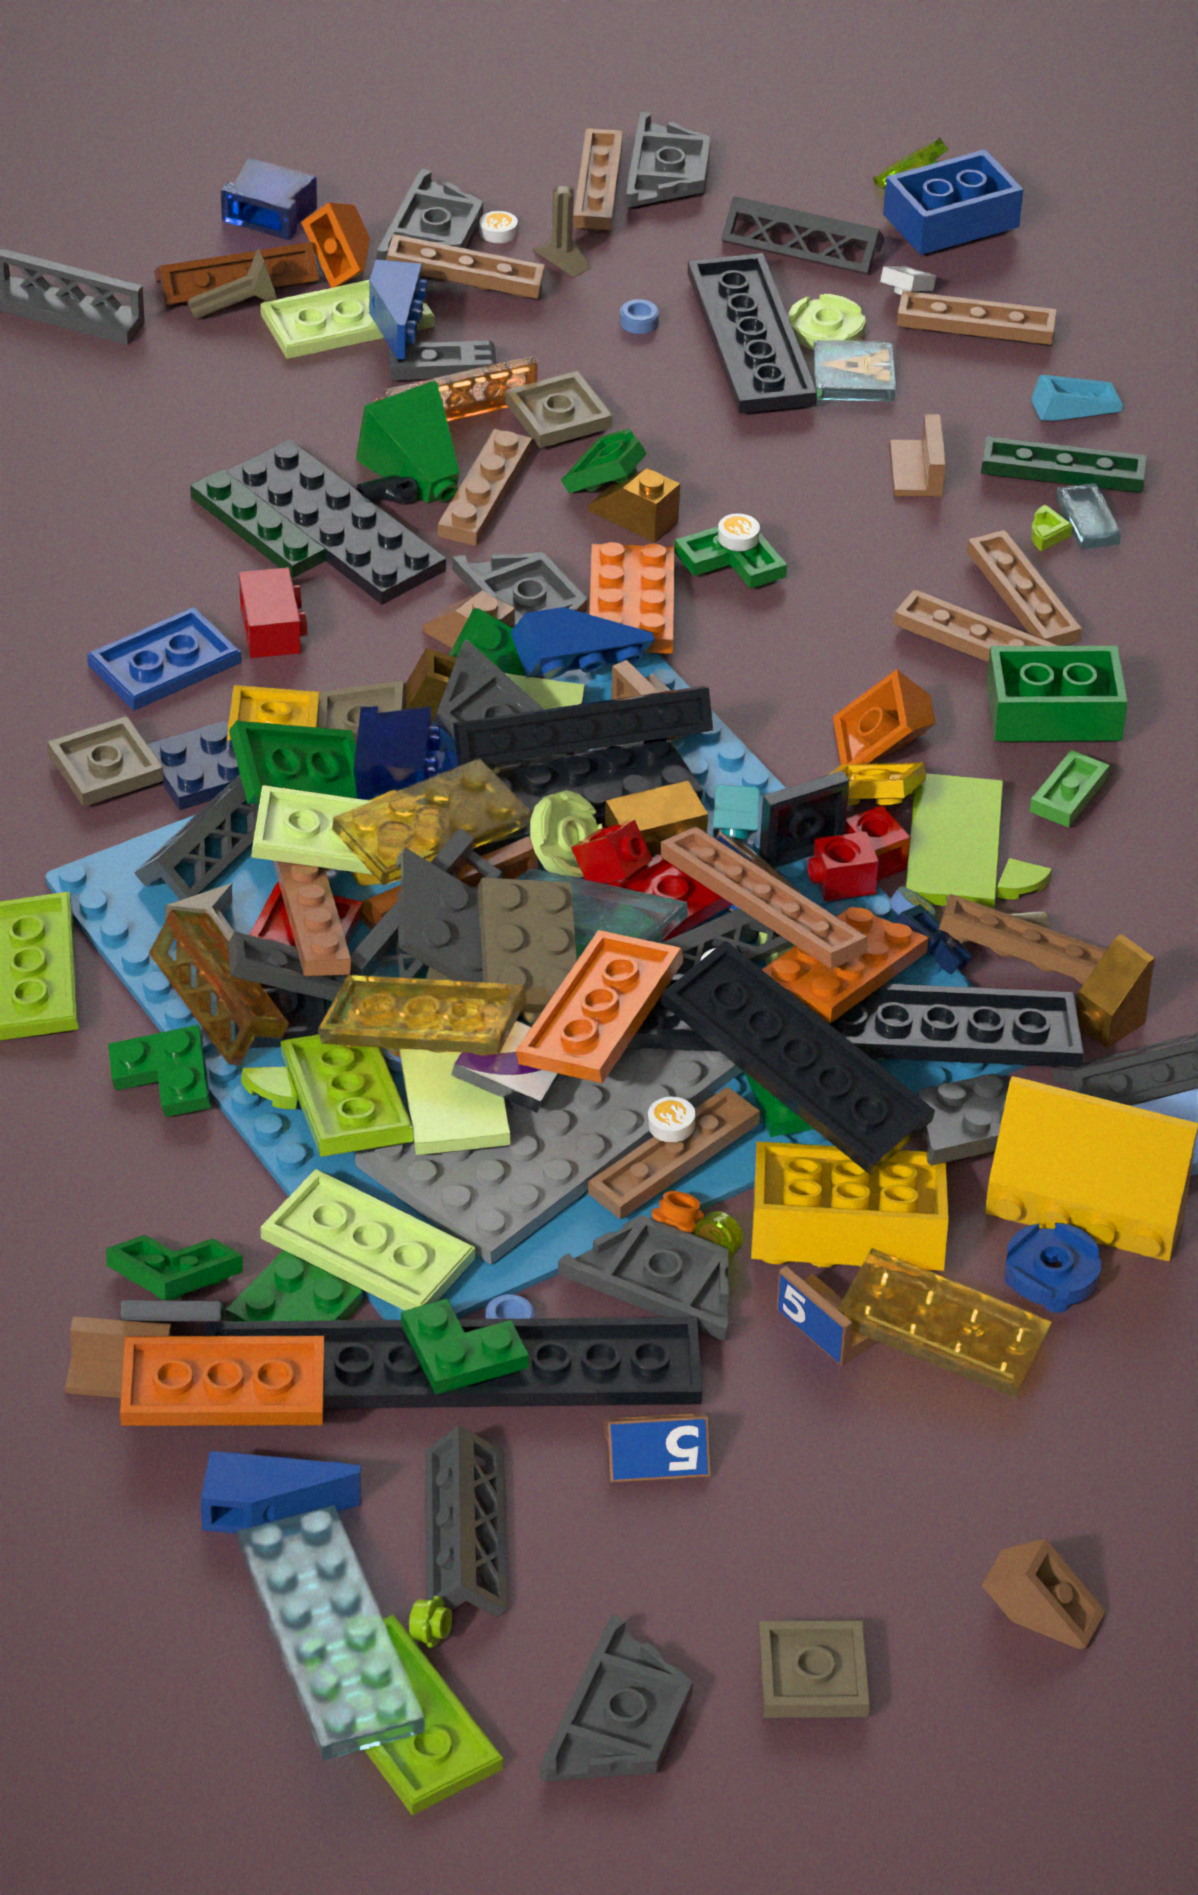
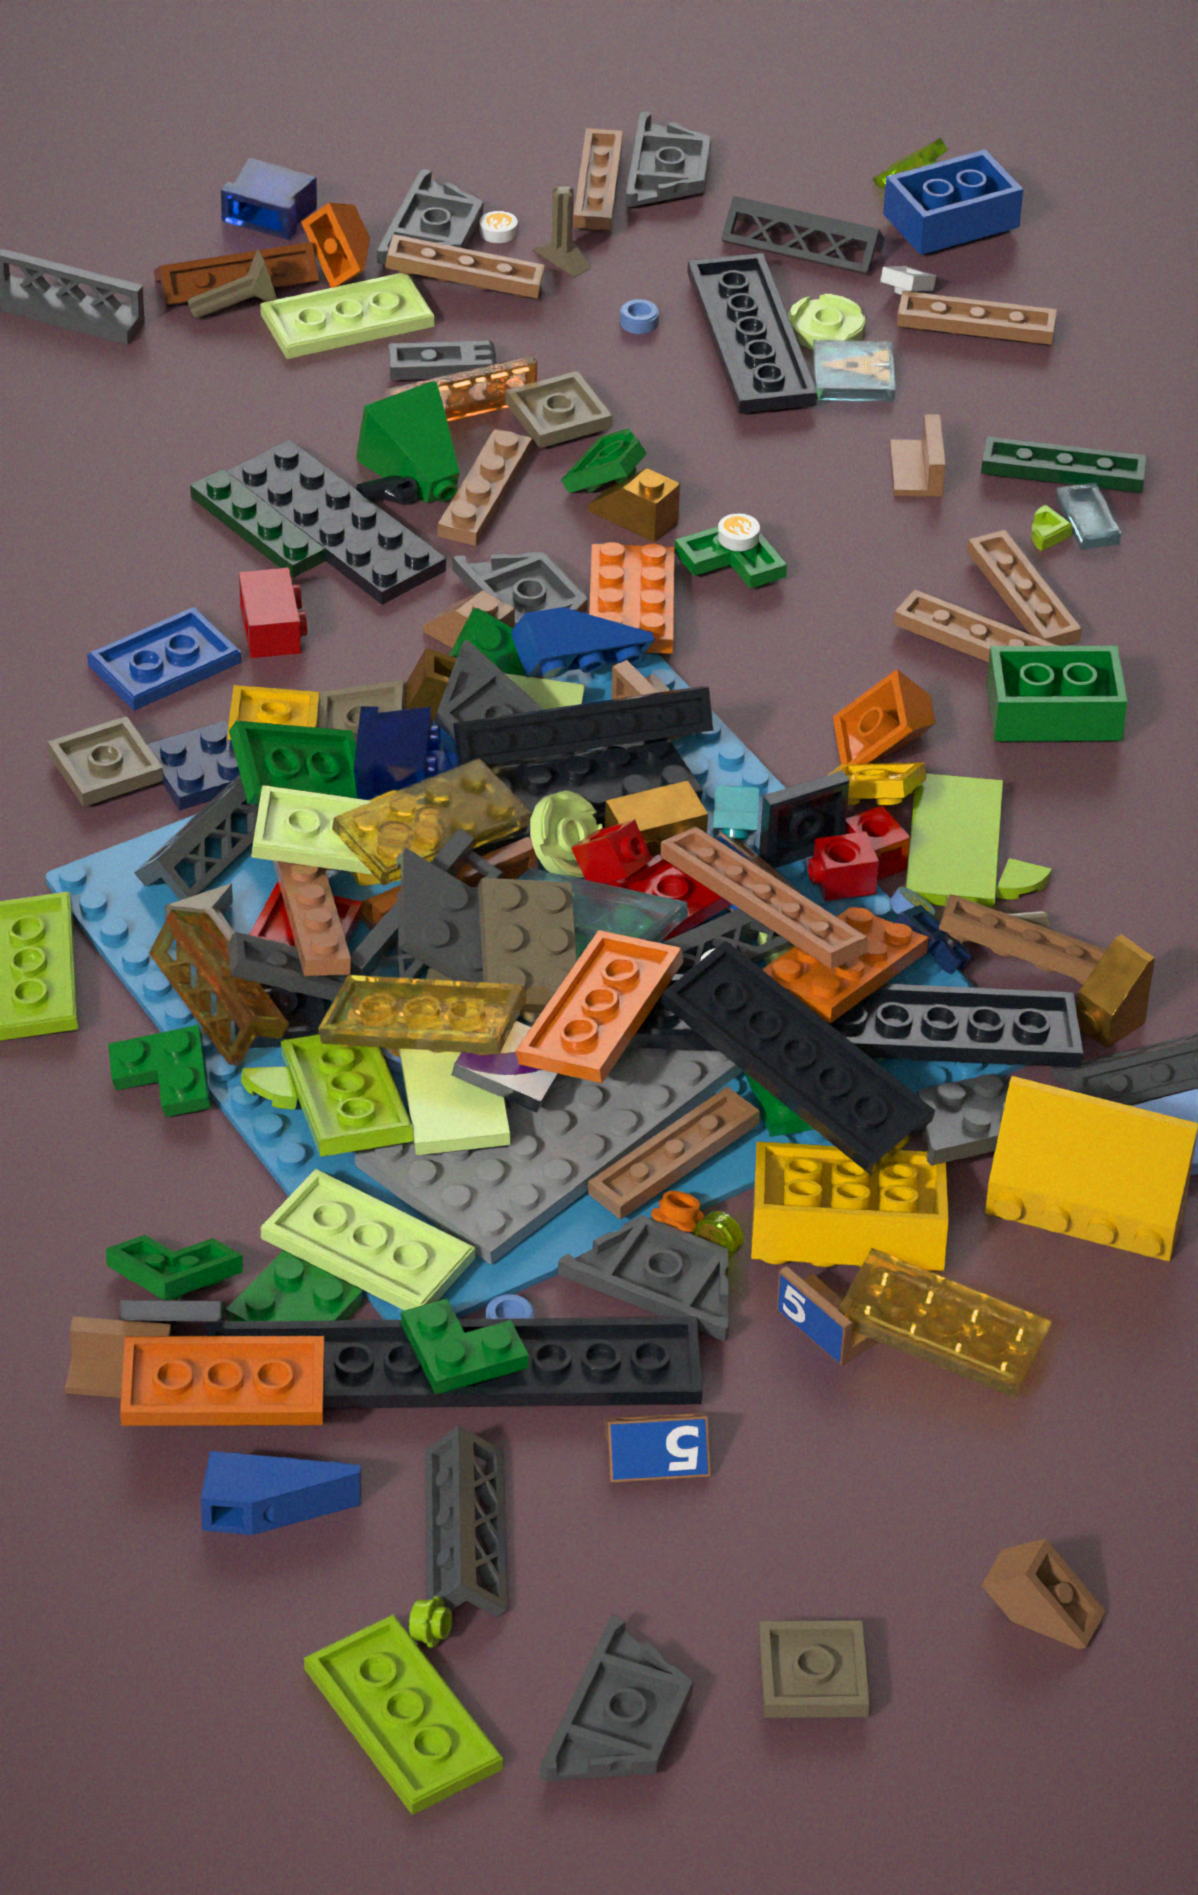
clear light blue plate [236,1505,425,1761] -> none
slope [369,259,428,359] -> none
white tile [648,1097,695,1142] -> none
blue plate [1004,1223,1102,1313] -> none
bright green plate [1030,750,1110,828] -> none
medium azure slope [1031,375,1123,421] -> none

